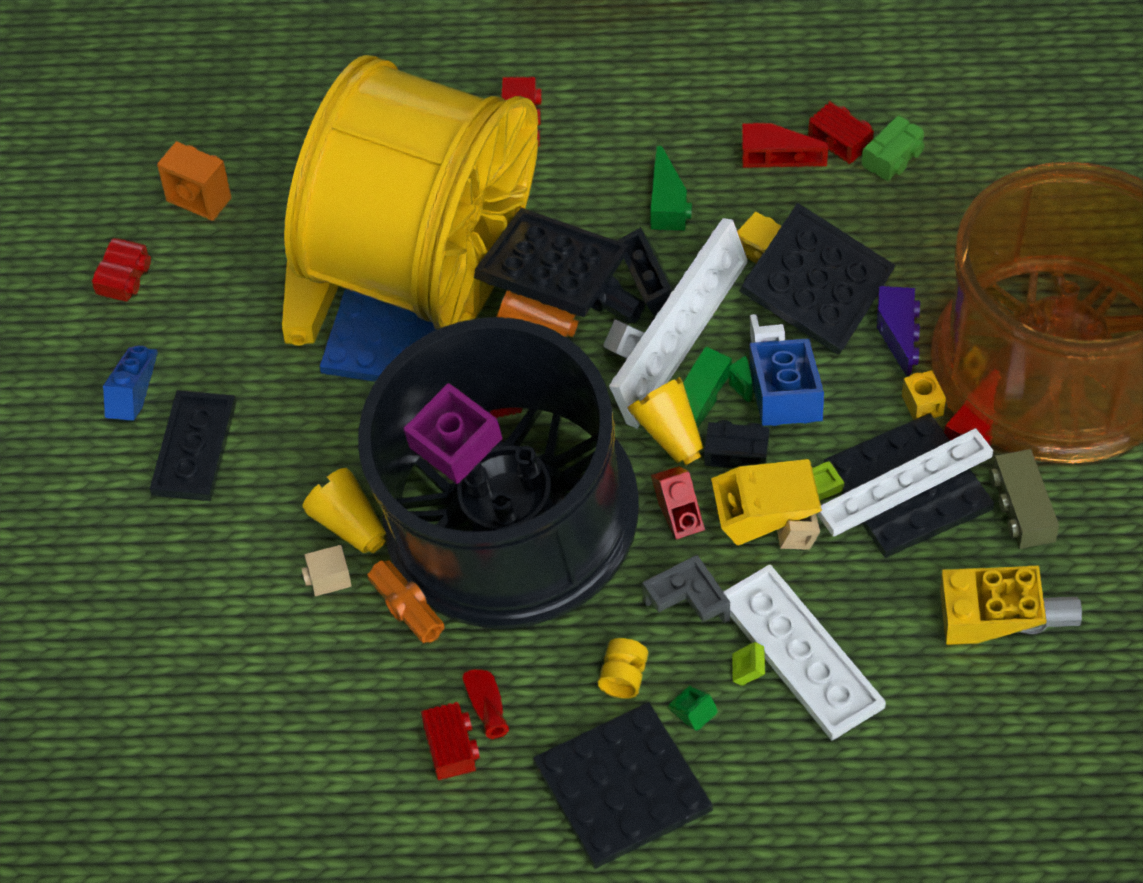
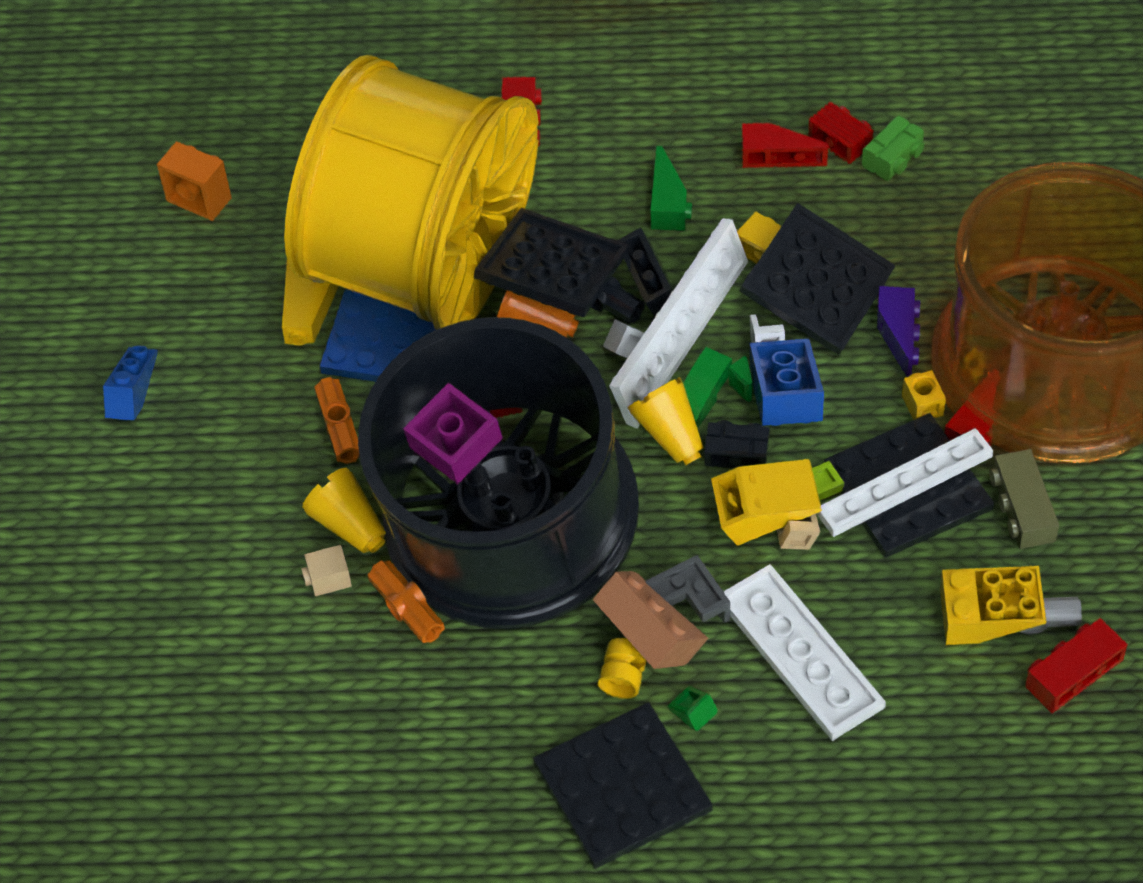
red brick [92,238,151,302] -> none
black plate [150,390,237,501] -> none
red brick [421,701,480,780] -> none
red piece [463,669,509,739] -> none
red slope [651,466,705,540] -> none
lime plate [732,642,765,686] -> none
none -> orange piece [314,377,359,464]
none -> nougat wedge [592,571,709,669]
none -> red brick [1025,618,1128,714]

